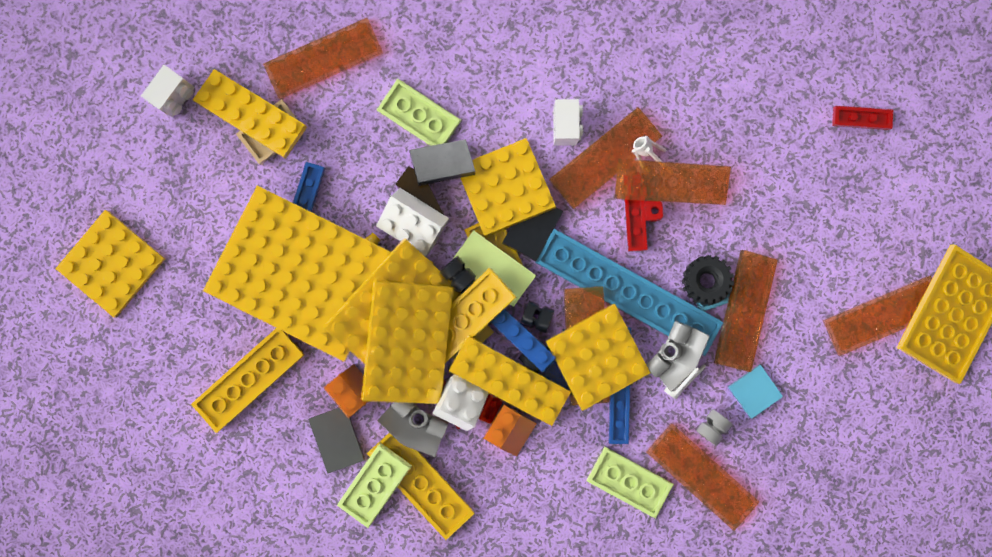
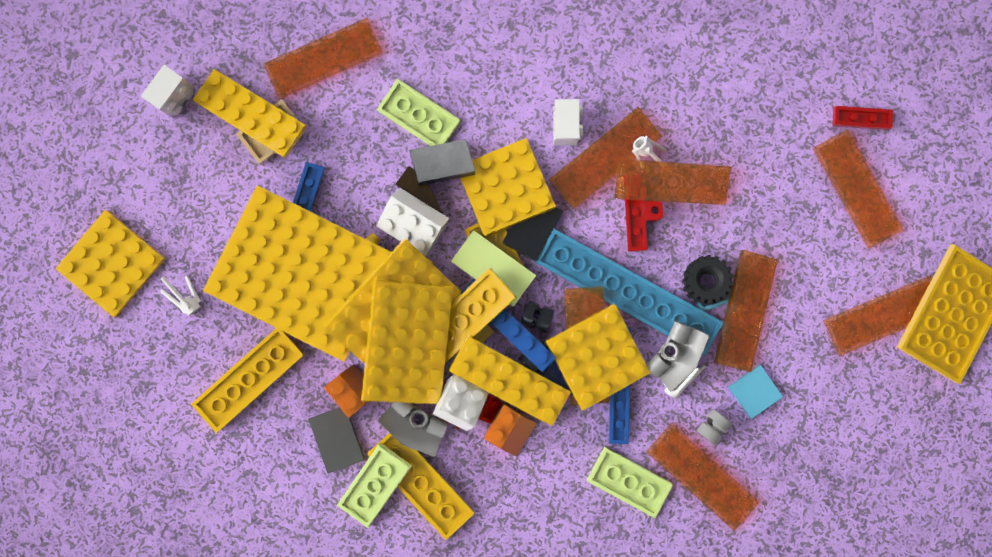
black wheel [439,256,476,293] -> none
none -> white plant [161,276,201,316]
none -> clear orange plate [812,129,904,249]

